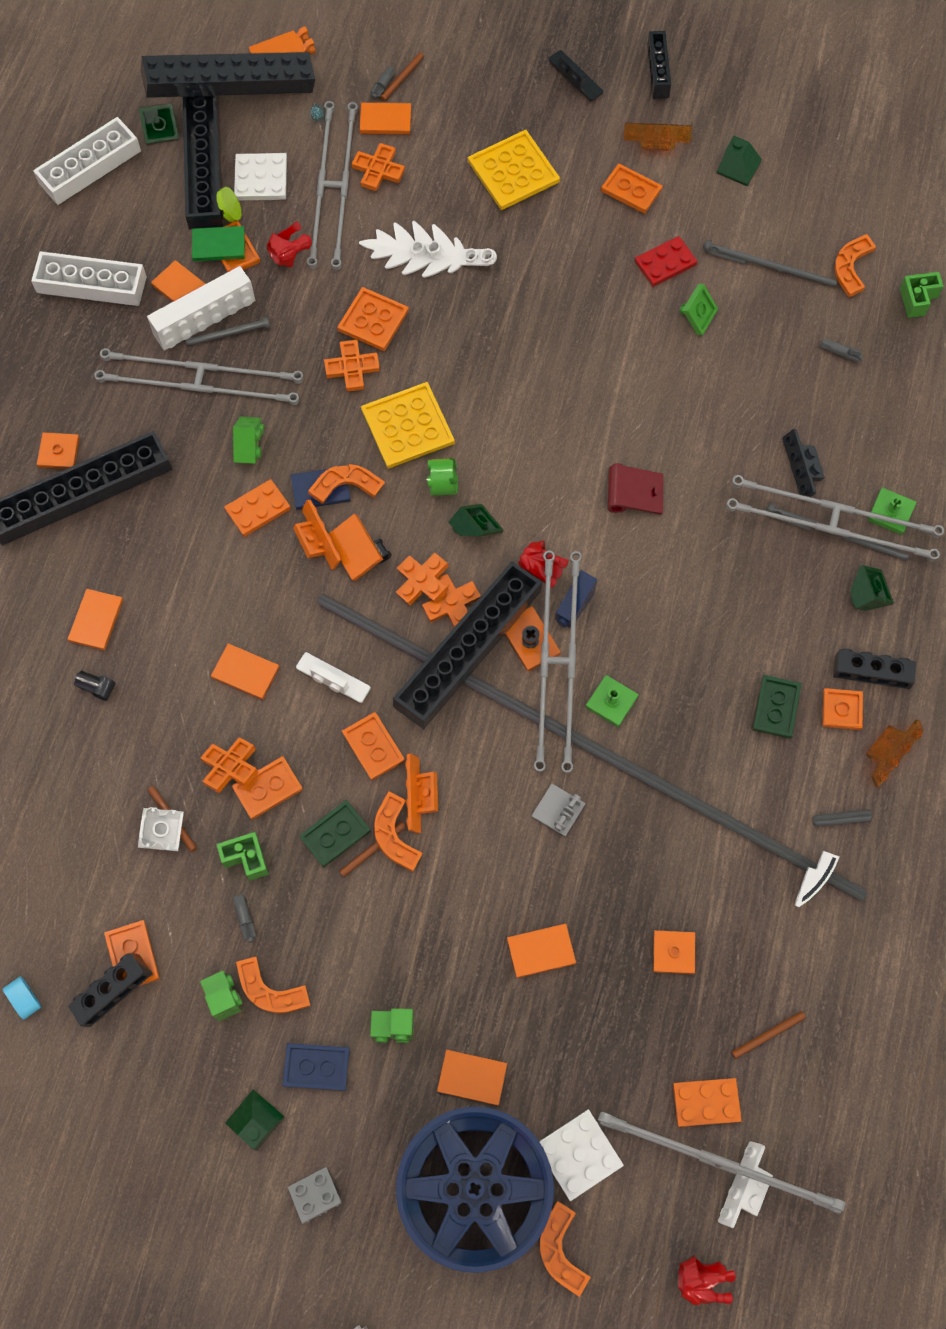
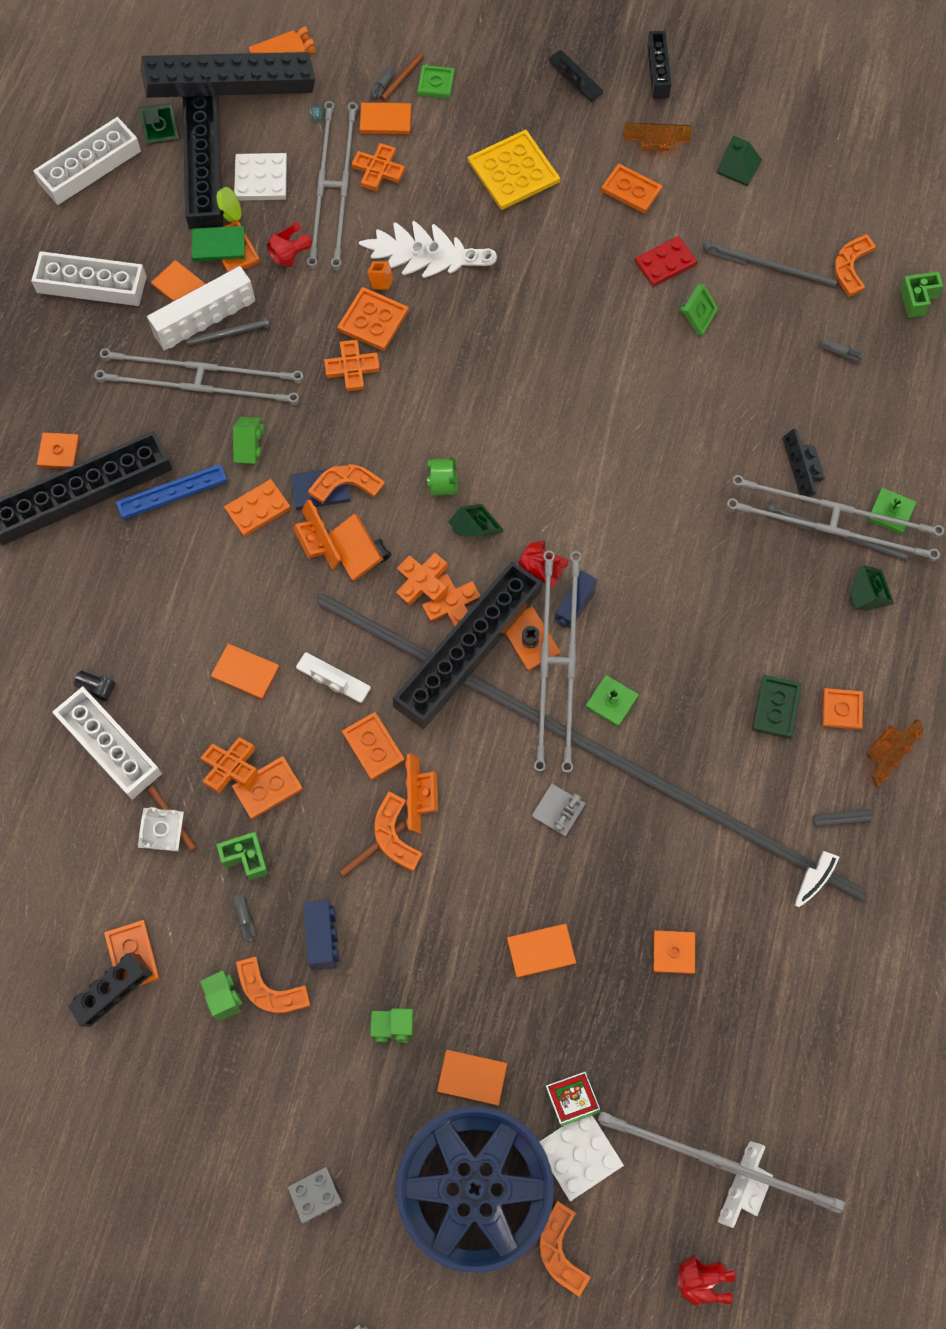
medium azure beam [2,976,42,1020] -> none
orange tile [67,589,123,651] -> none
dark green slope [225,1089,285,1151] -> none
dark blue plate [283,1043,350,1091] -> none
dark green plate [299,800,371,868] -> none
yellow plate [361,382,455,469] -> none
dark red door [607,463,663,515] -> none
orange plate [673,1078,742,1127] -> none
dark orange bar [731,1011,806,1059] -> none
black brick [833,649,916,689] -> none
none -> white brick [53,687,162,800]
none -> blue plate [116,464,227,520]
none -> dark blue brick [303,900,340,971]
none -> orange brick [367,261,394,290]
none -> bright green tile [417,65,455,99]
none -> tile [546,1072,600,1126]

